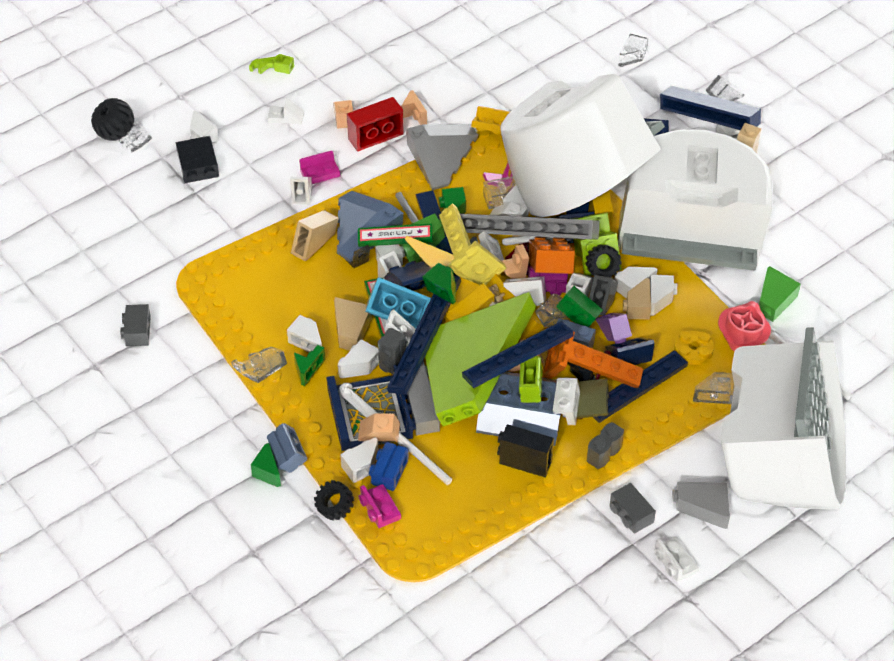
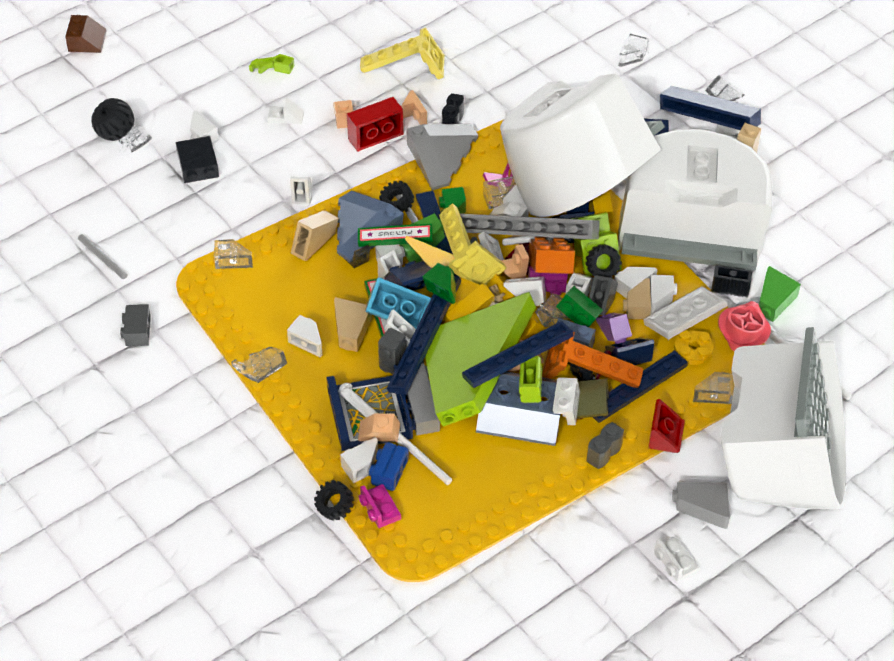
green slope [250,443,281,487] -> none
sand blue brick [267,423,307,473] -> none
green slope [294,345,325,386] -> none
dark pink bracket [299,150,340,184] -> none
white slope [338,340,379,378] -> none
yellow bracket [471,106,510,135] -> none
black brick [497,424,554,478] -> none
dark grey brick [609,482,656,534] -> none
none -> reddish brown slope [65,15,107,53]
none -> light grey bar [78,234,128,280]
none -> clear slope [214,239,253,269]
none -> light yellow bracket [360,28,445,79]
none -> black tyre [379,181,414,212]
none -> black brick [442,93,464,124]
none -> white tile [643,287,727,340]
none -> red slope [648,399,685,453]
none -> black brick [711,265,753,298]

